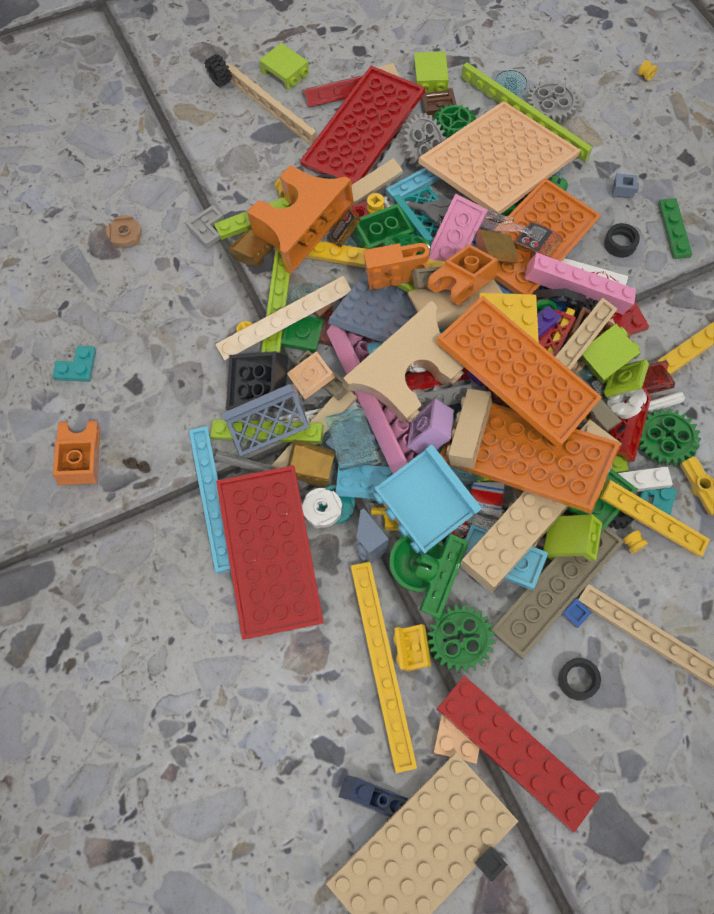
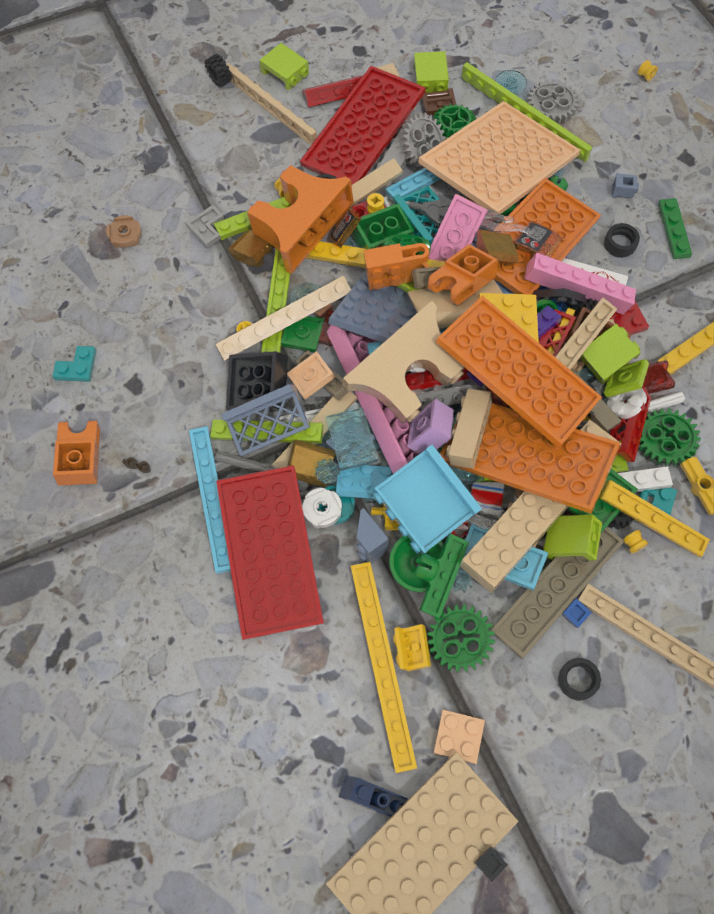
red plate [436,675,600,832] -> none
none -> clear light blue gear [315,459,340,484]
none -> clear light blue gear [453,568,473,593]

